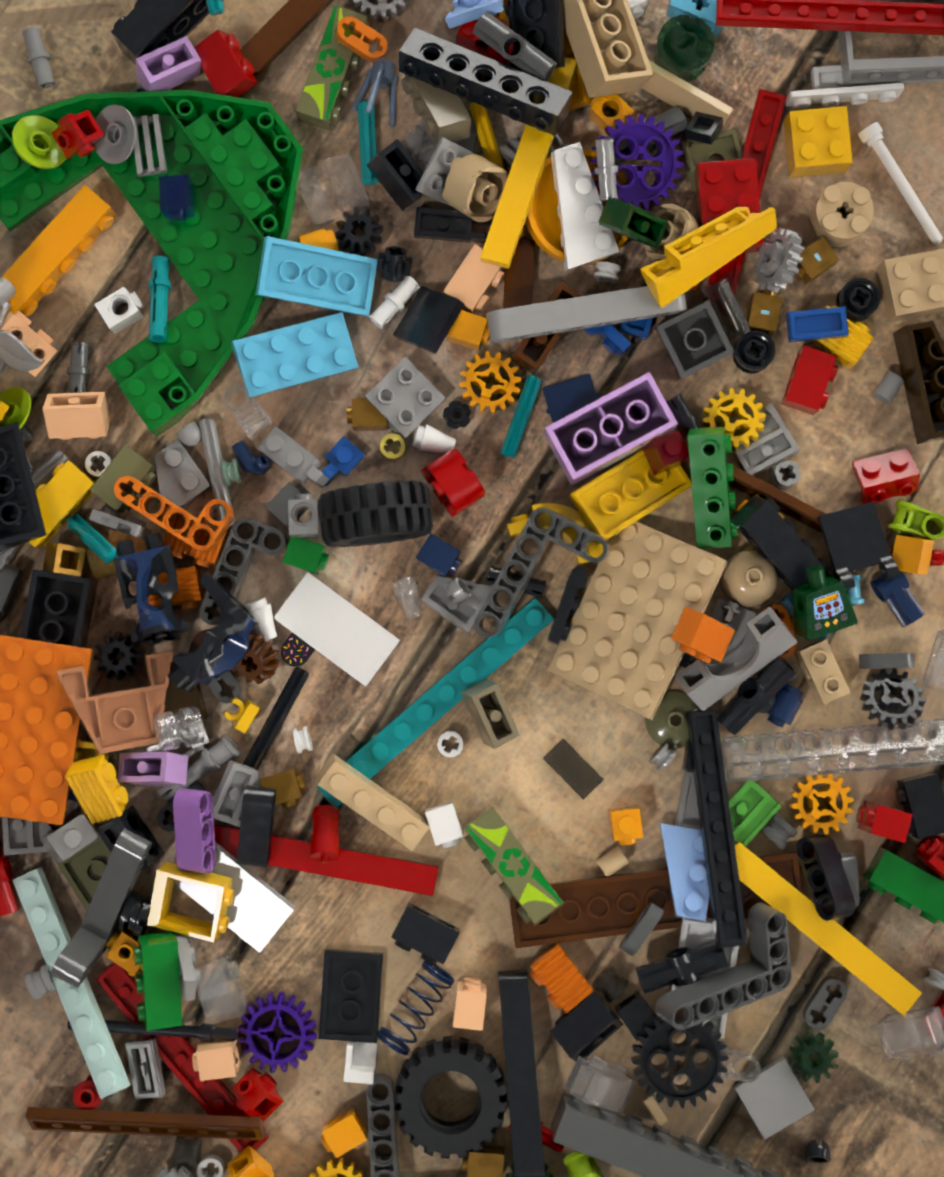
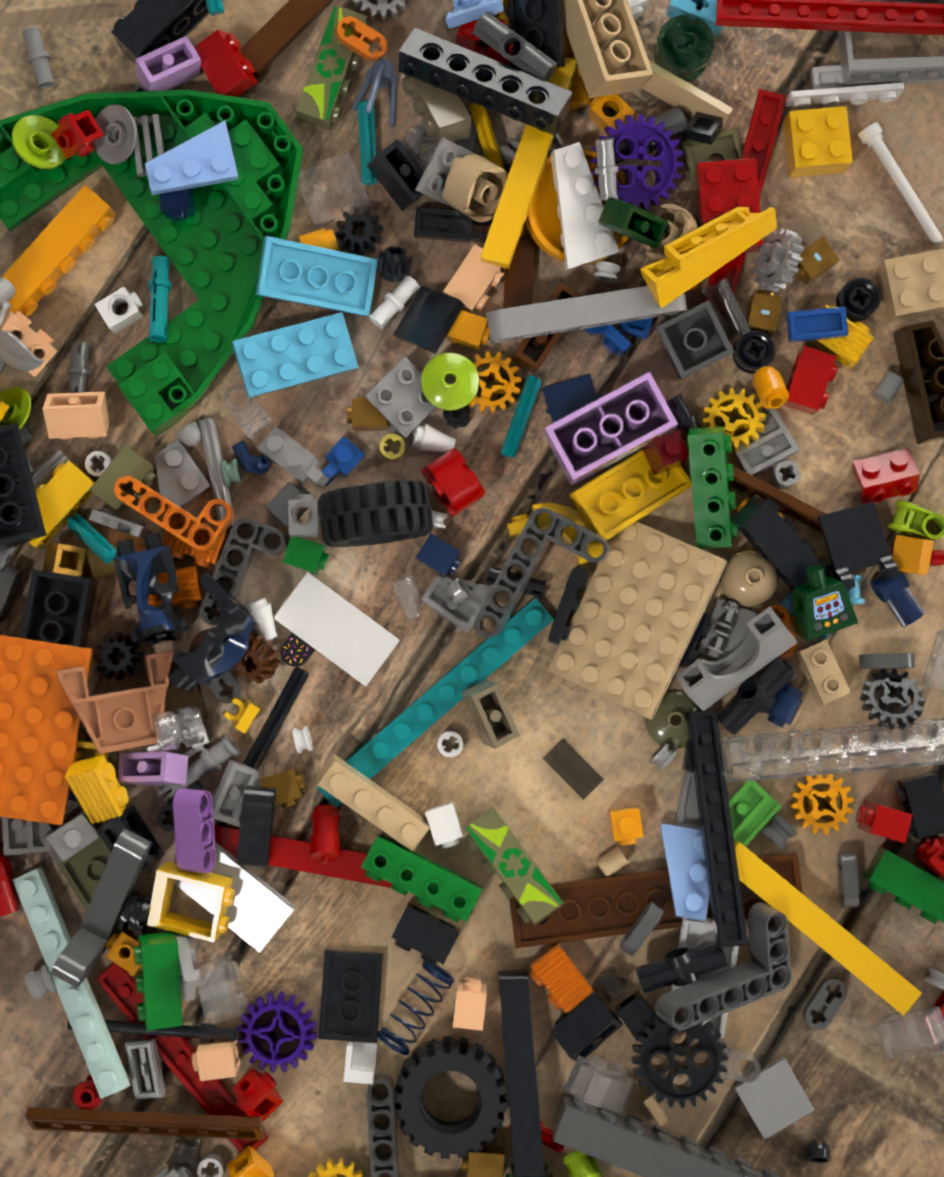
light orange brick [320,1107,369,1158] -> none
orange brick [671,607,735,664] -> none
clear green gear [788,1031,839,1083] -> none
black beam [796,835,856,921] -> none
tan brick [809,182,874,247] -> none
none -> light blue wing [145,120,238,195]
none -> green brick [361,833,482,922]
none -> lime dish [421,353,479,411]
none -> white bush [432,511,448,529]
none -> light orange brick [753,366,789,409]

